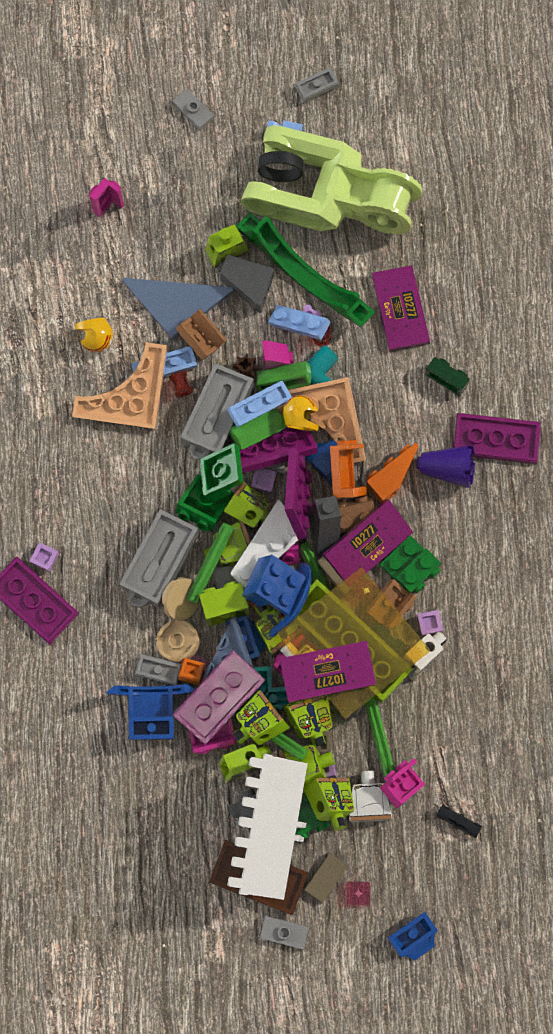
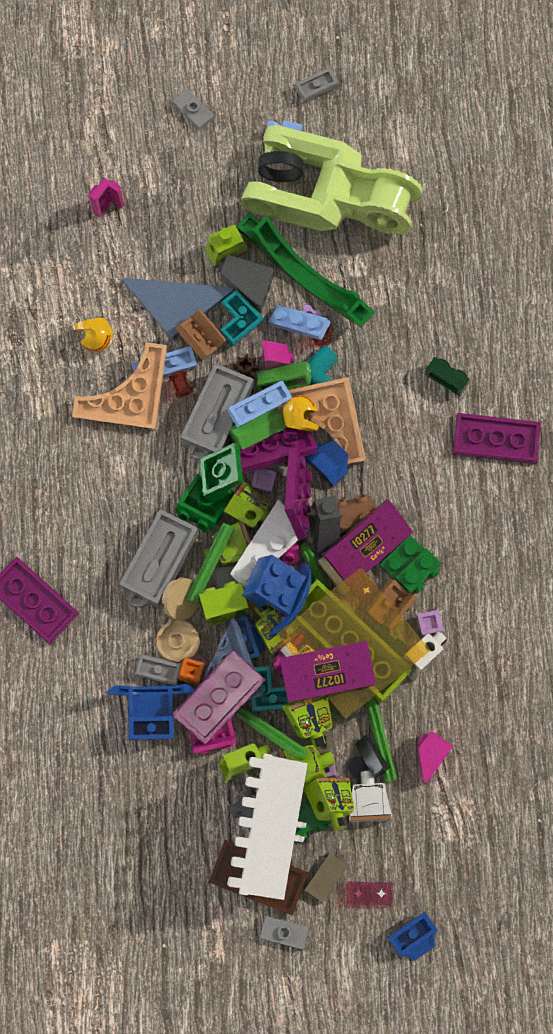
lavender plate [29,543,59,572] -> none
lime torso [233,690,290,745] -> none
orange panel [330,440,368,498] -> none
orange slope [366,443,419,504] -> none
magenta tile [372,265,430,352] -> none
dark pink bracket [380,758,425,808] -> none
dark purple cone [416,445,475,488] -> none
black pin [436,804,482,838] -> none
none -> teal brick [219,289,264,347]
none -> black piece [348,756,370,778]
none -> black piece [355,735,390,777]
none -> clear pink tile [370,882,393,906]
none -> dark pink slope [417,731,453,784]

